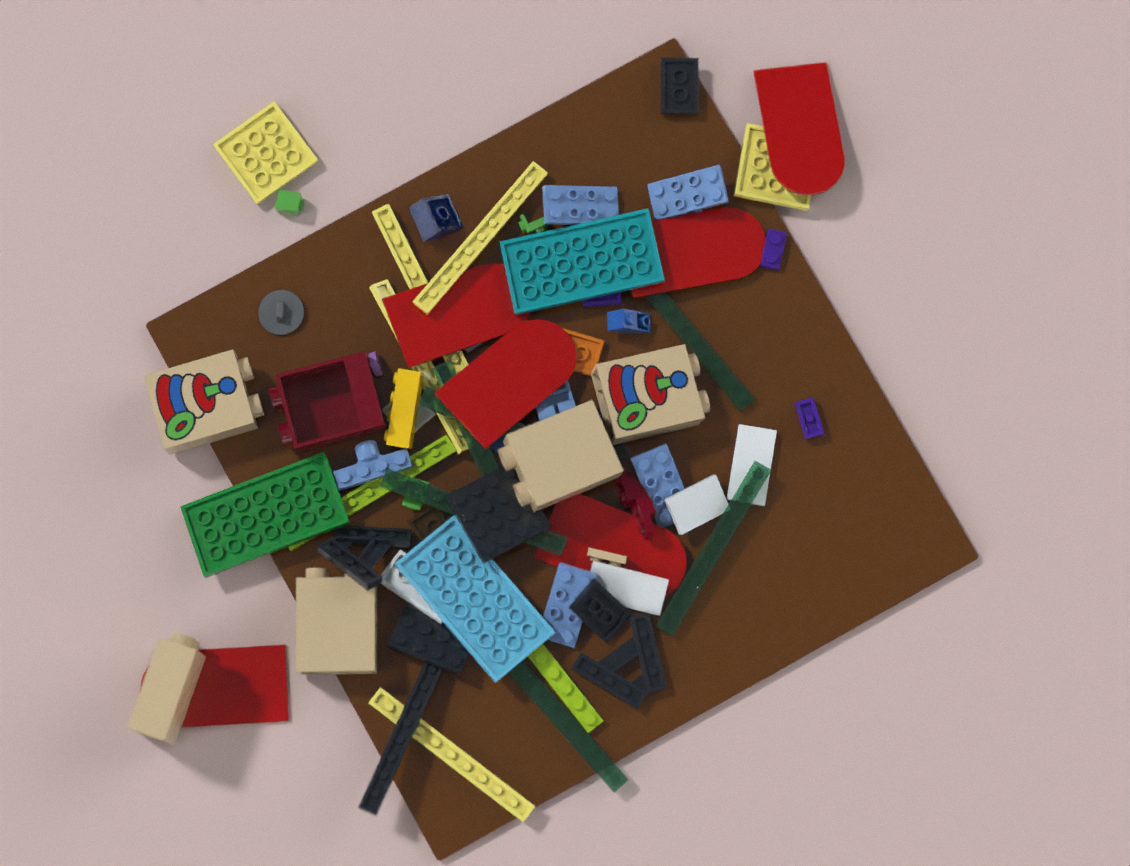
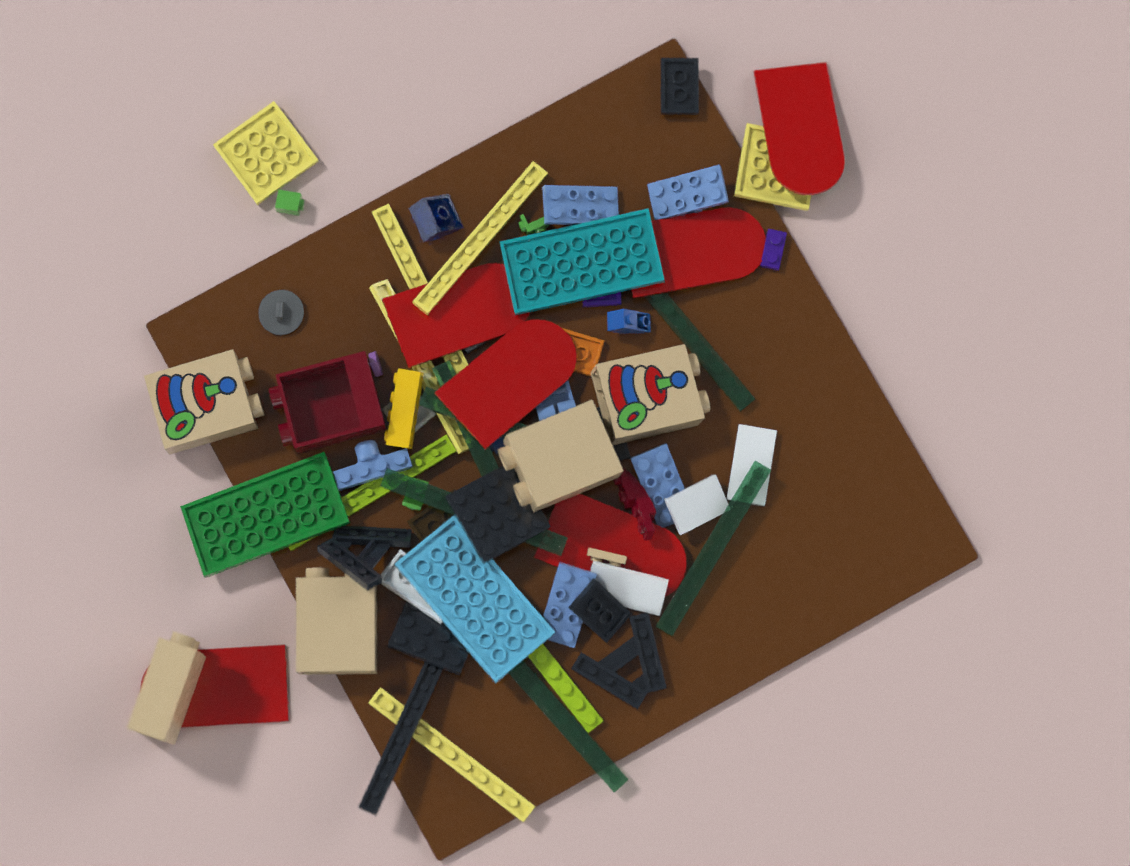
dark purple plate [794,397,824,440] -> none

